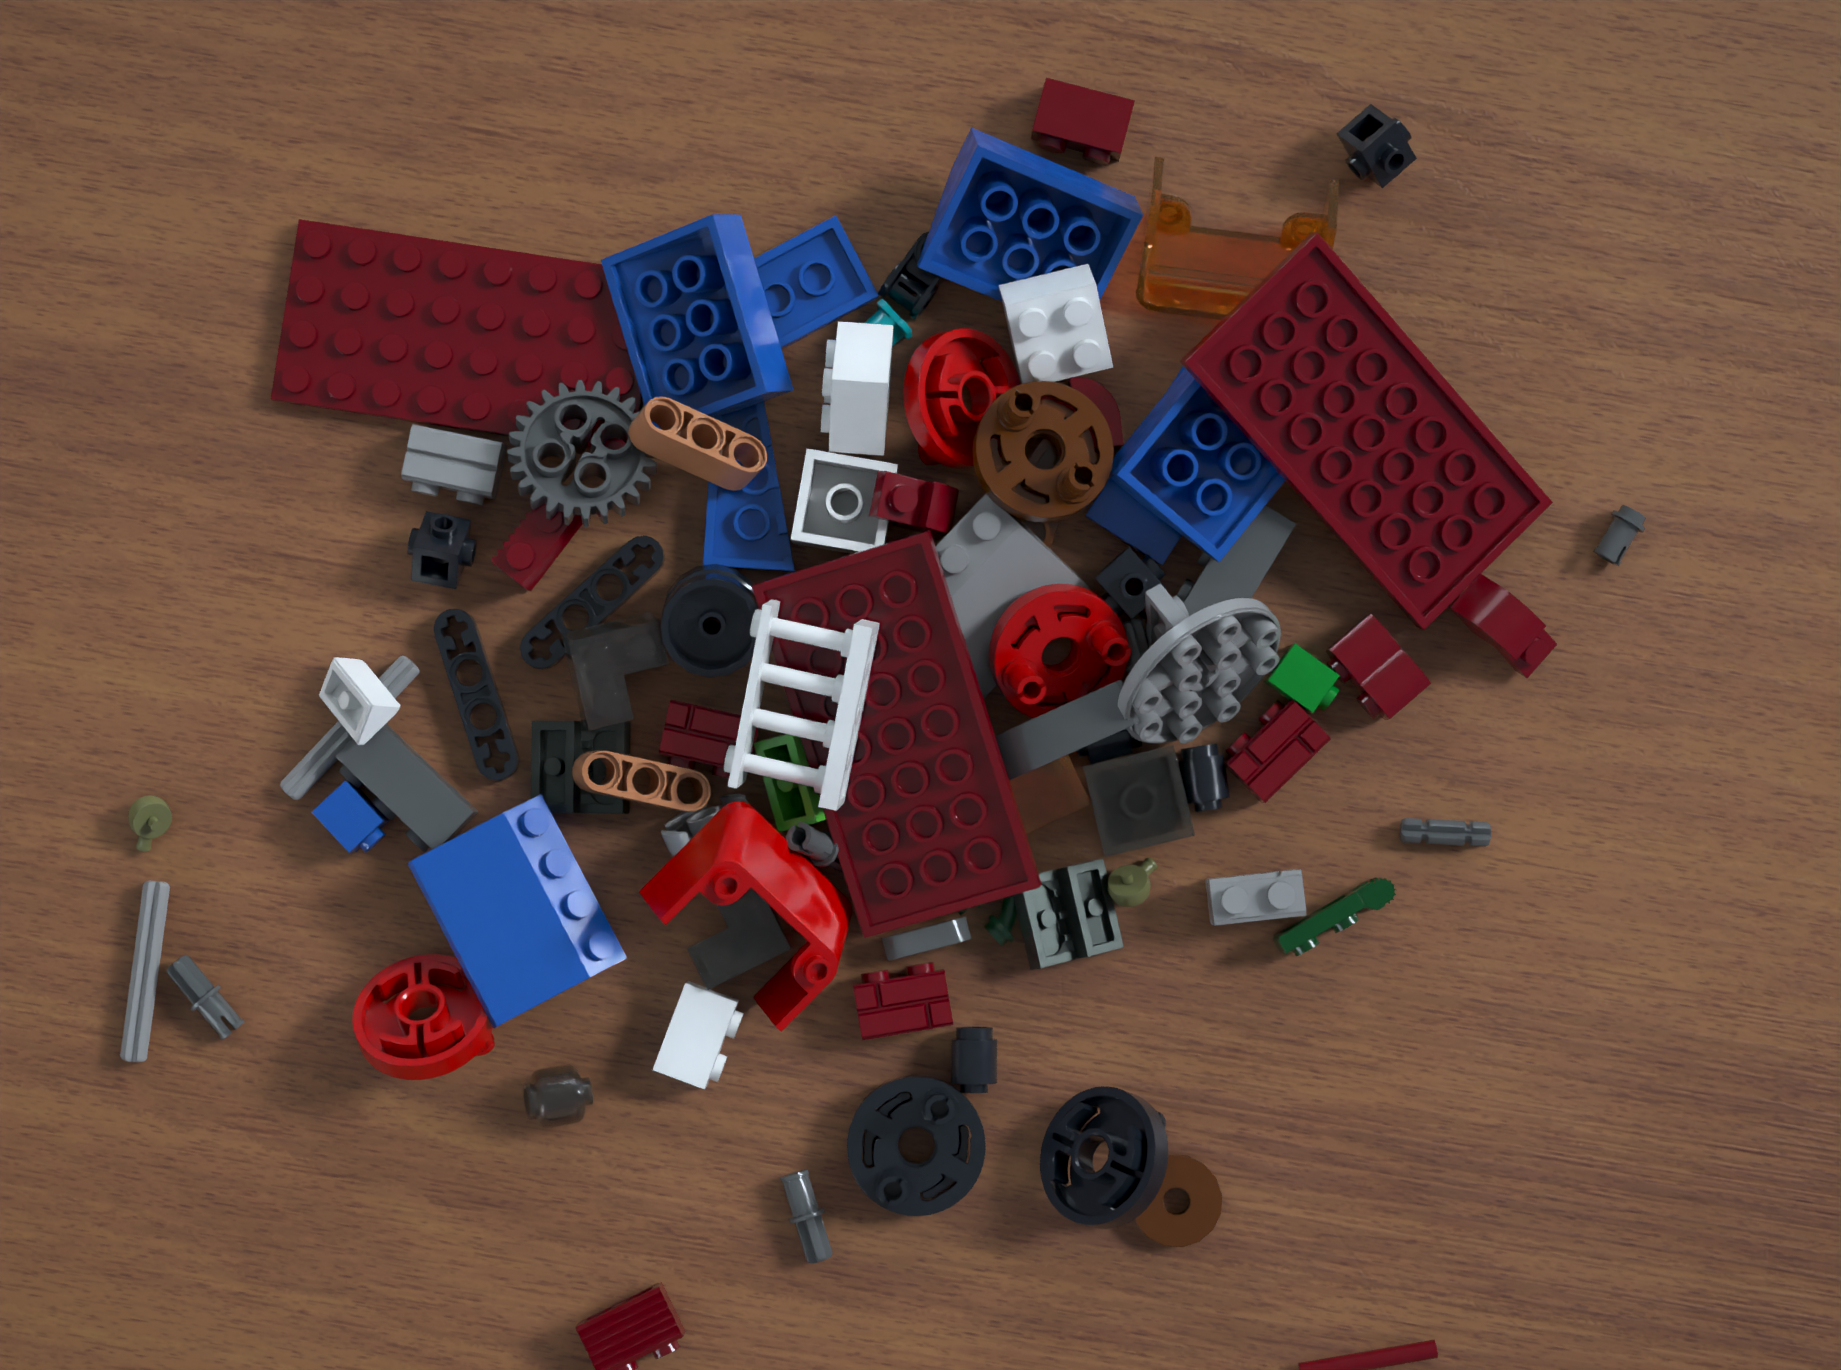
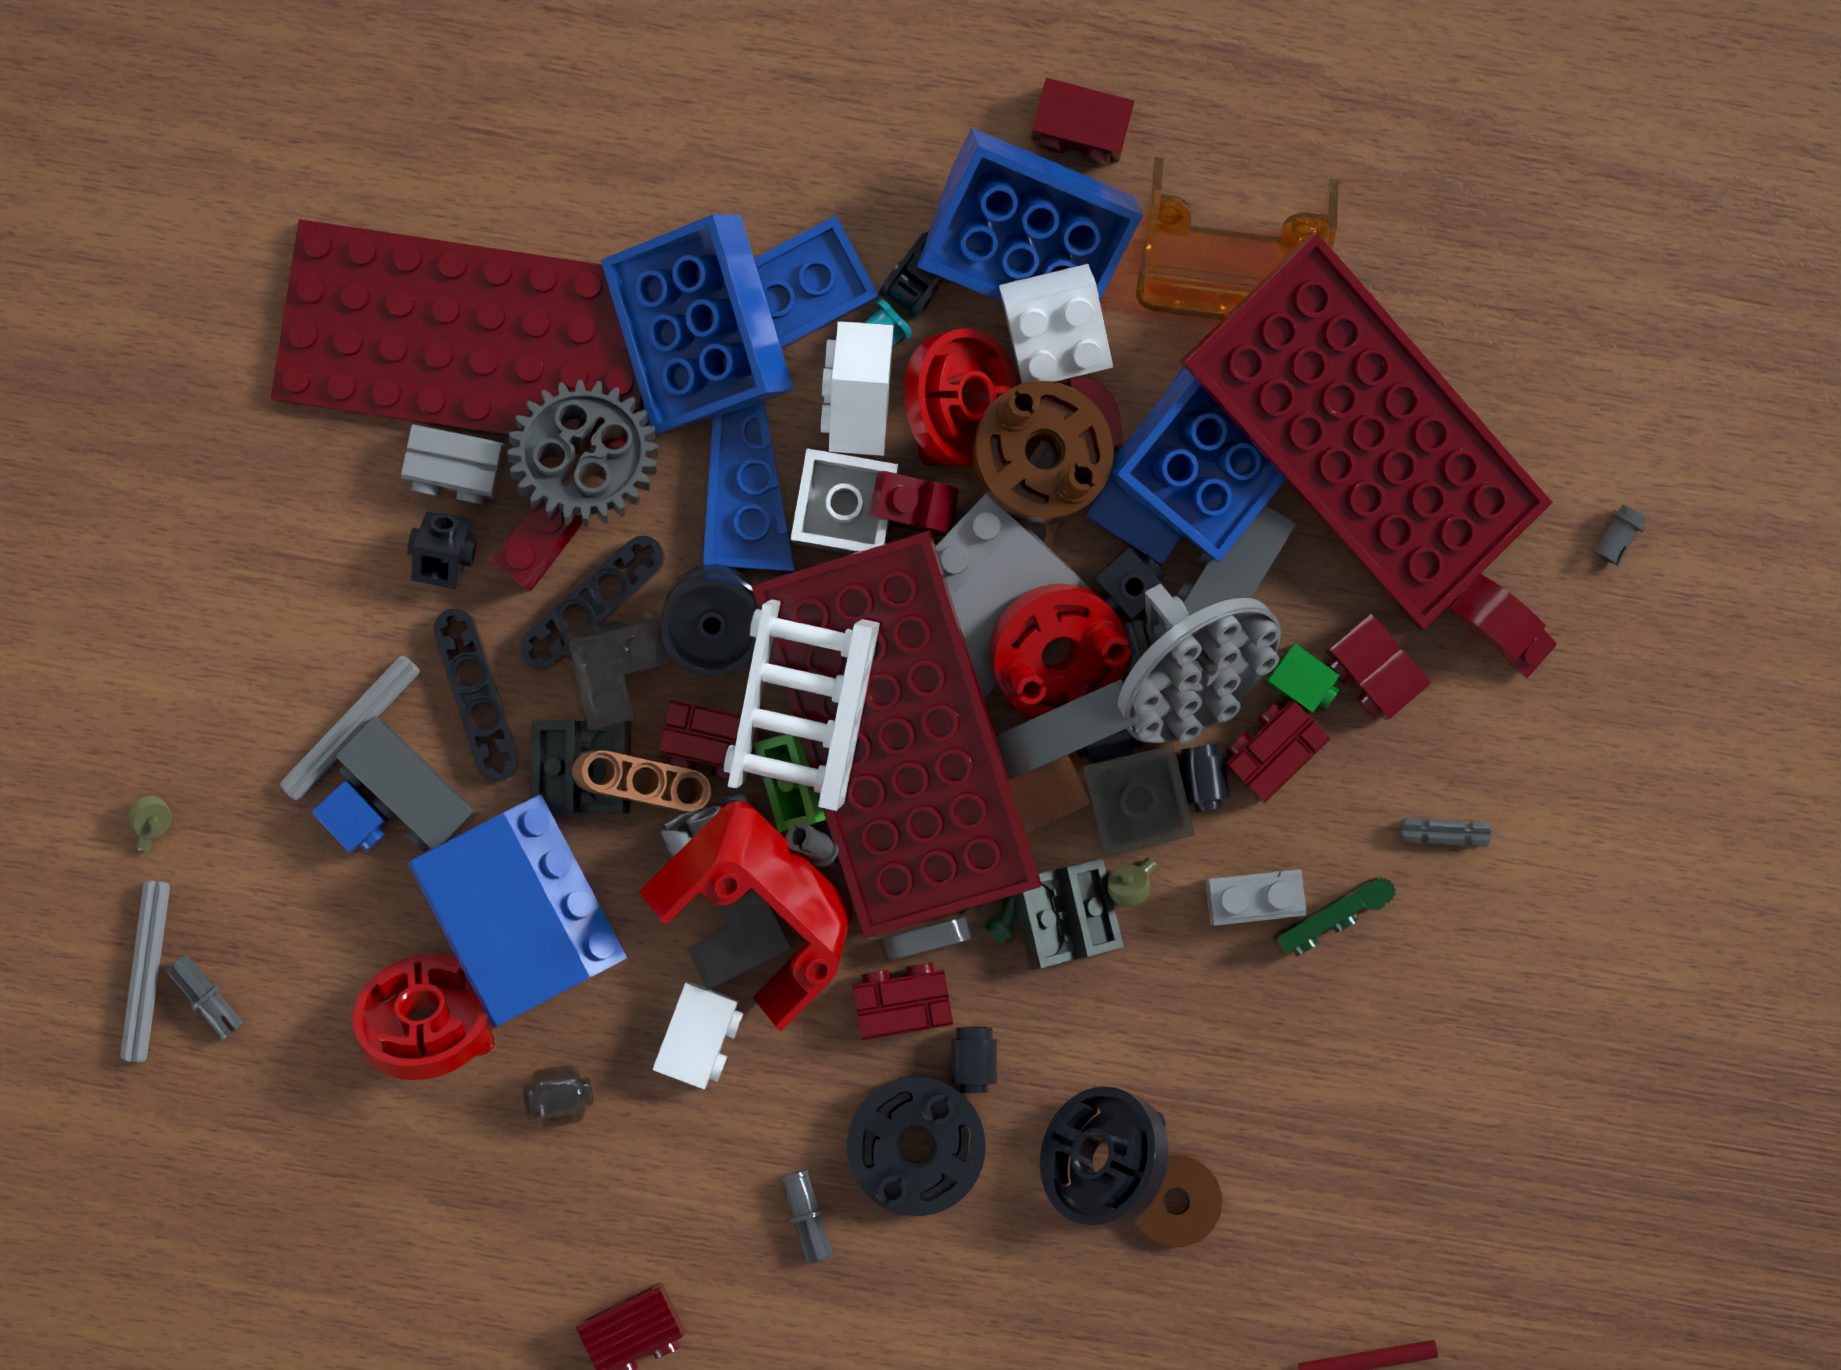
white slope [319,657,400,745] -> none
nougat beam [628,396,767,491] -> none
black brick [1336,104,1417,188] -> none

